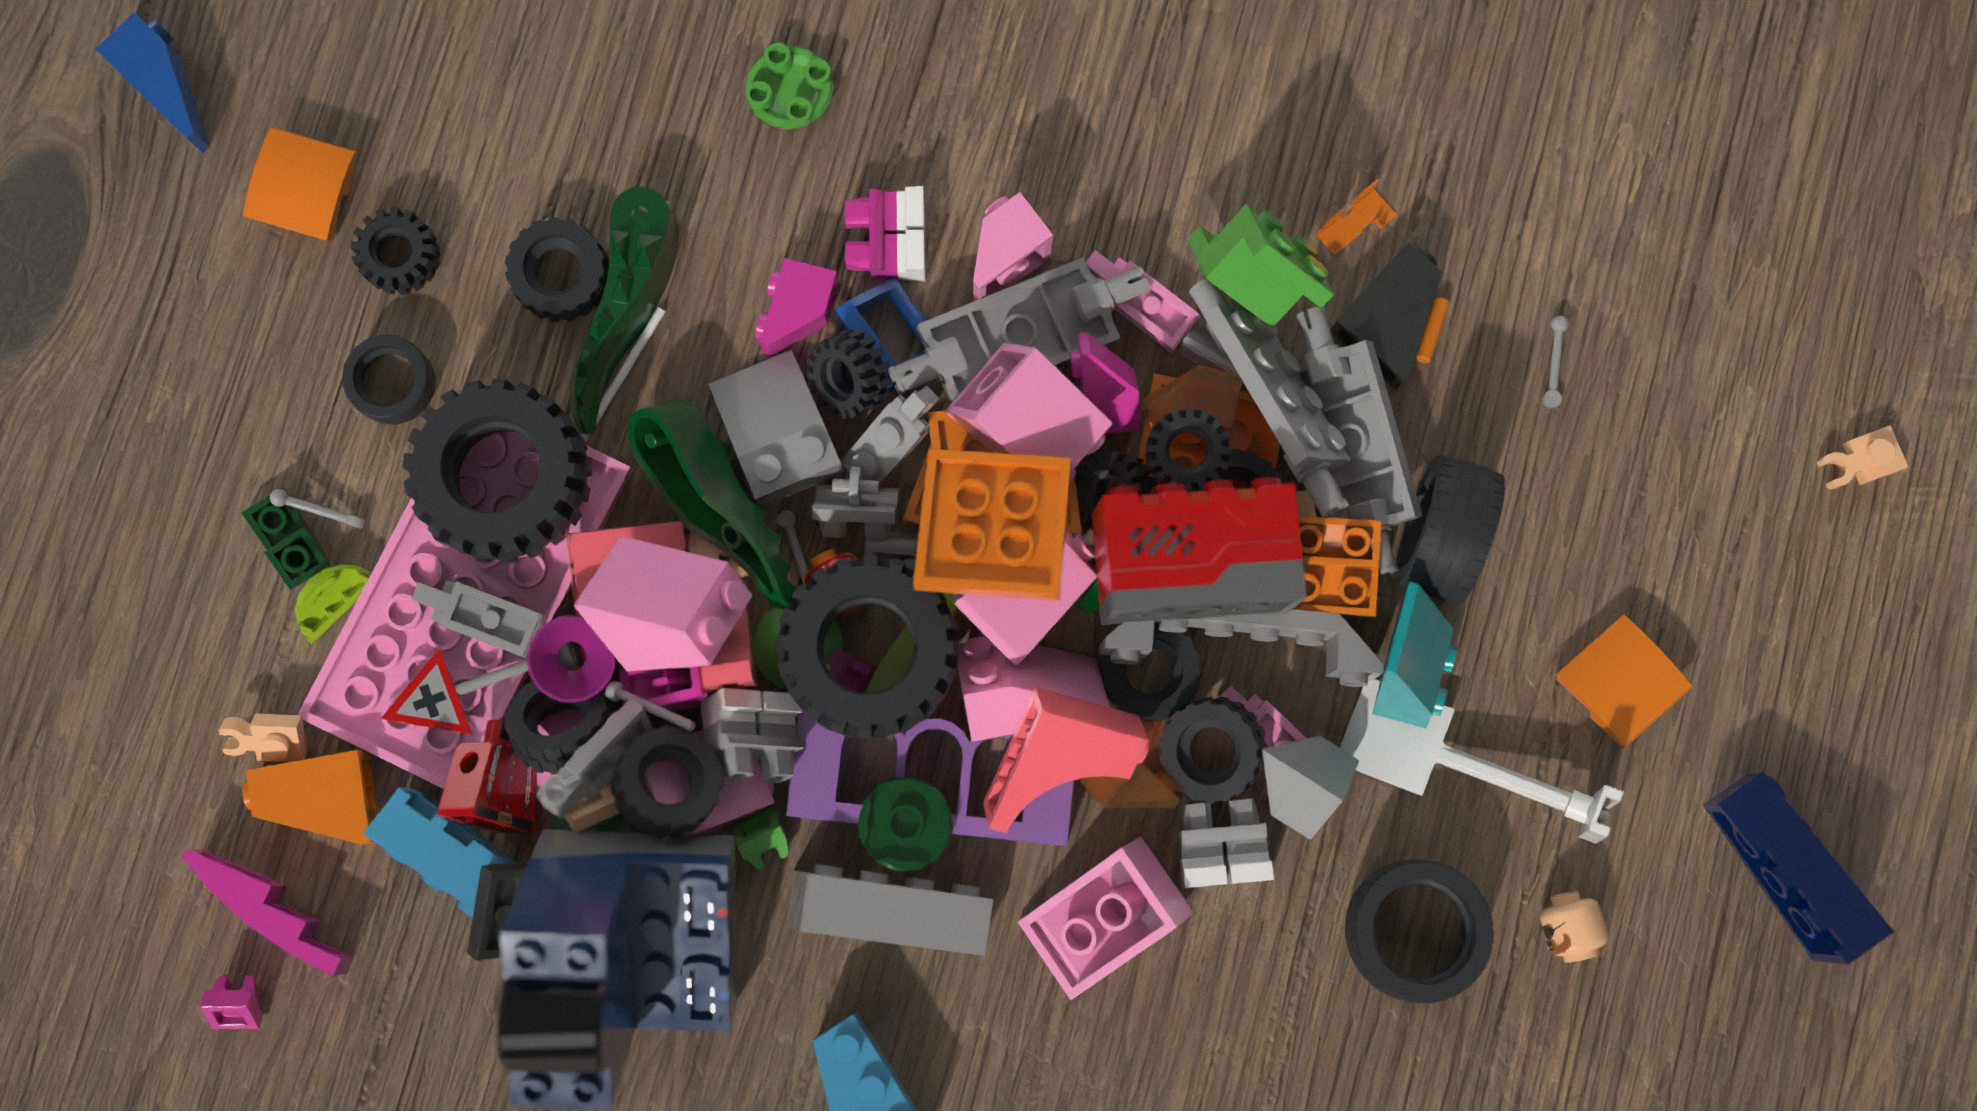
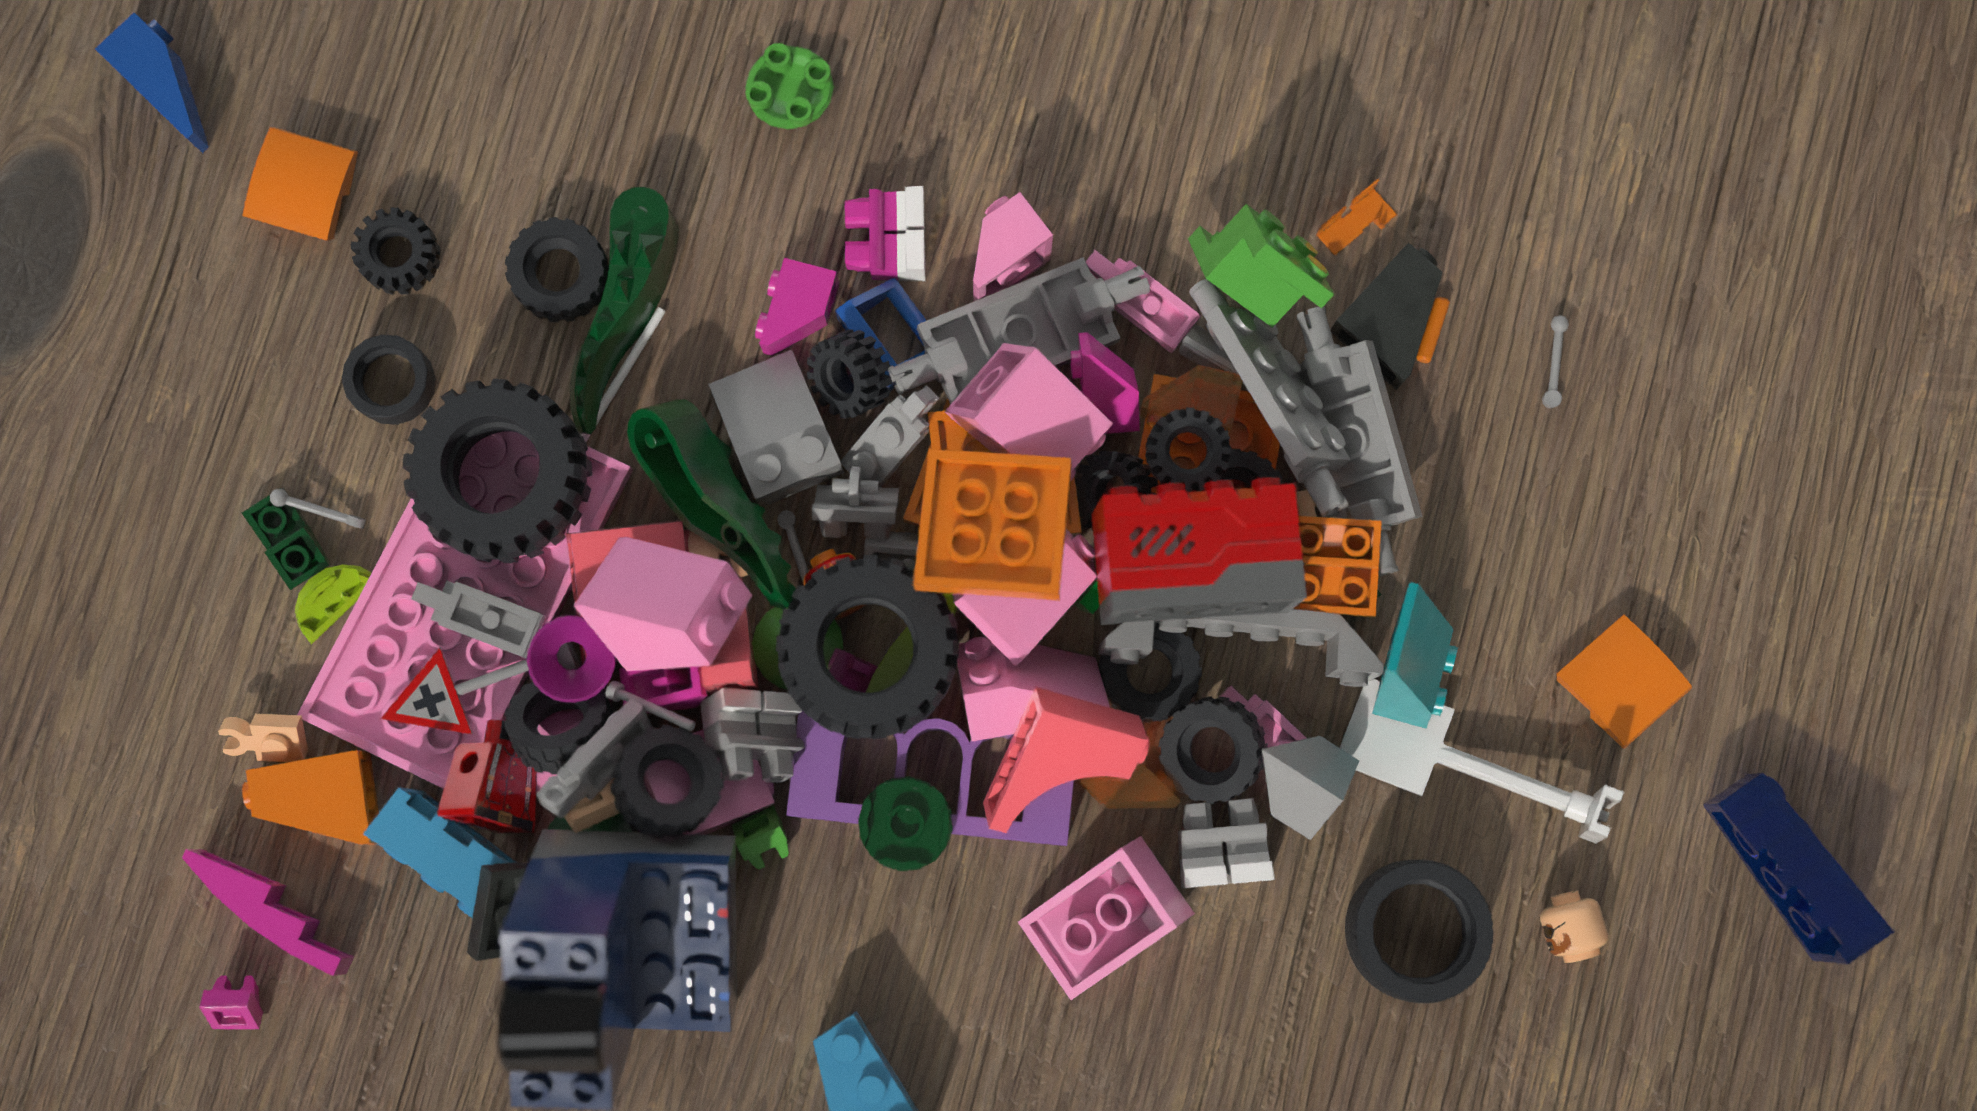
light grey wedge [785,864,993,956] -> none
black tyre [1394,455,1505,603] -> none
light nougat plate [1816,425,1908,489] -> none

